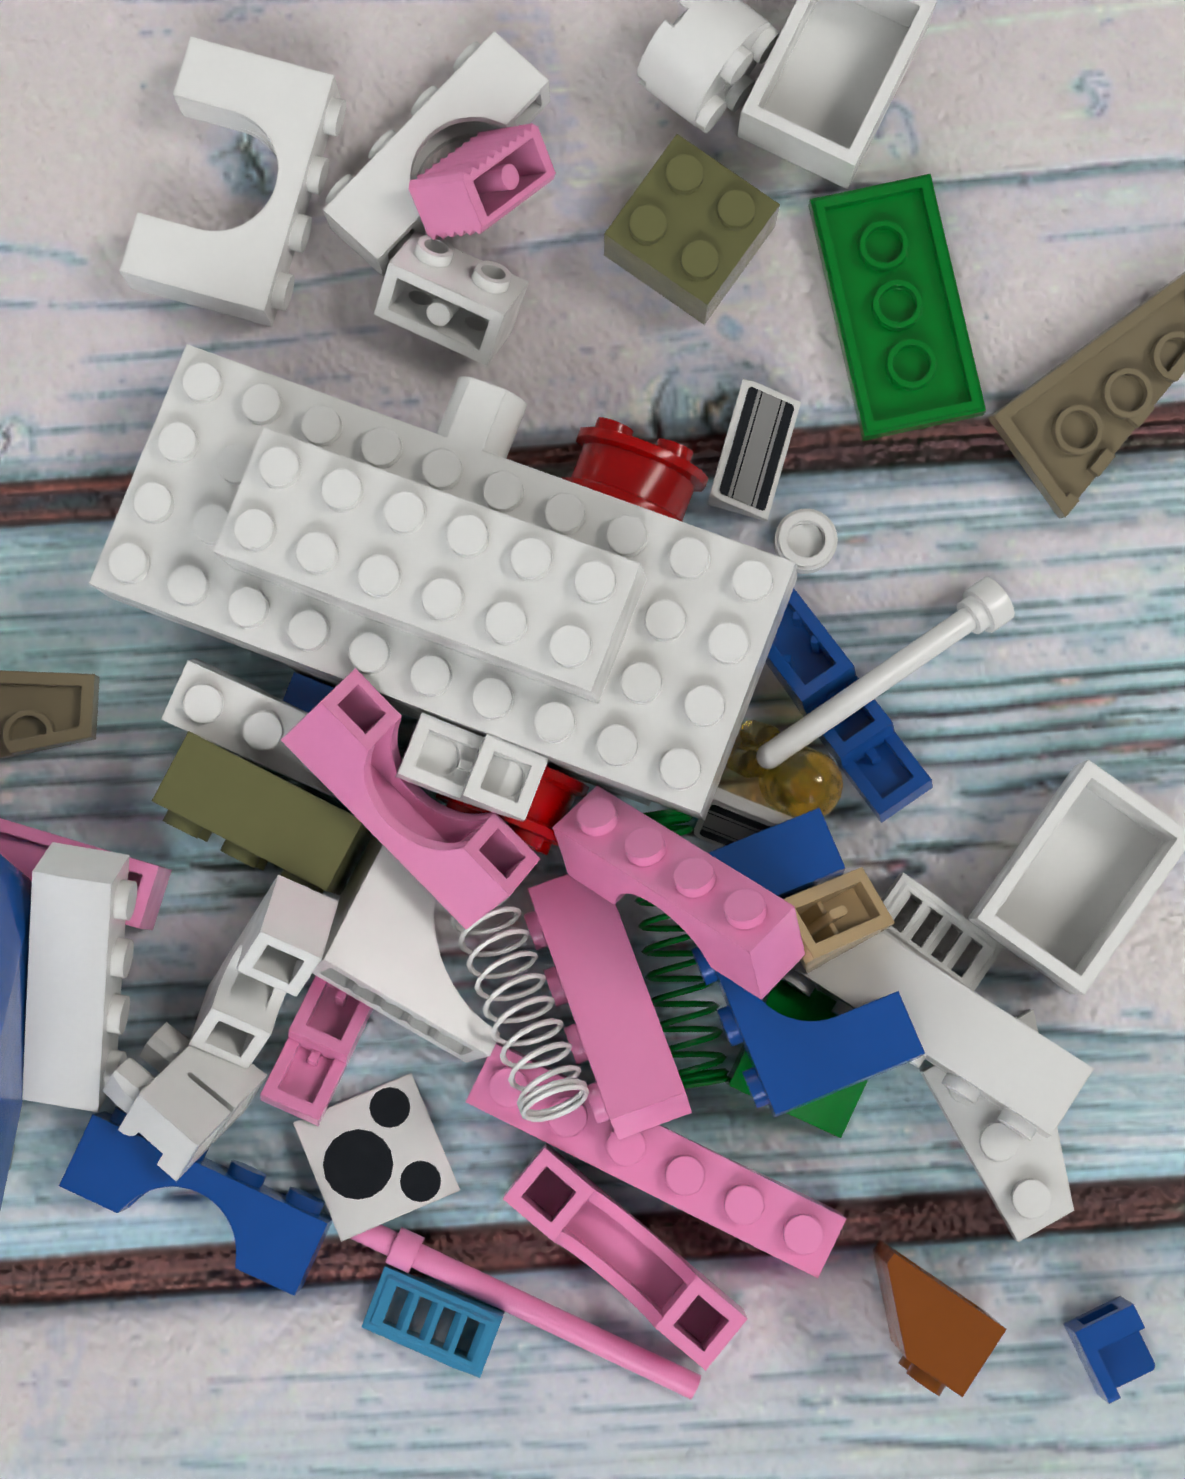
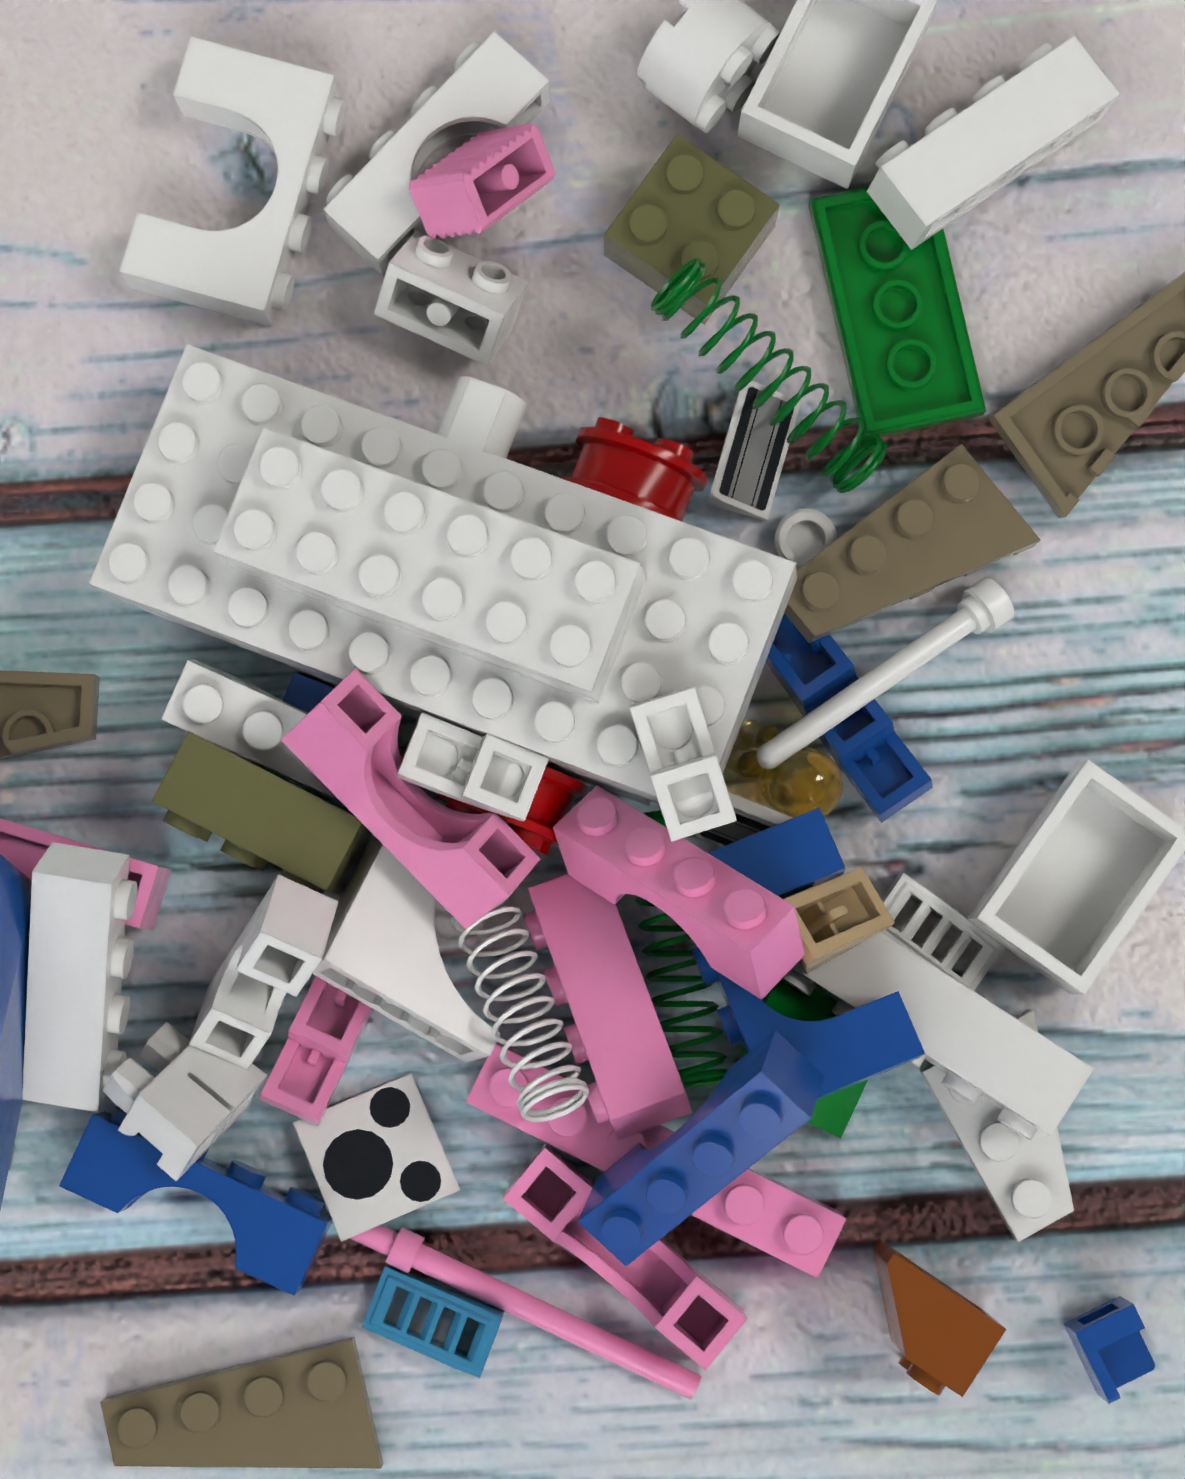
none -> dark tan wing [100,1337,384,1469]
none -> blue arch [578,1030,824,1266]
none -> white slope [630,685,737,841]
none -> green piece [651,259,887,493]
none -> dark tan wing [784,444,1041,643]
none -> white brick [867,36,1120,250]

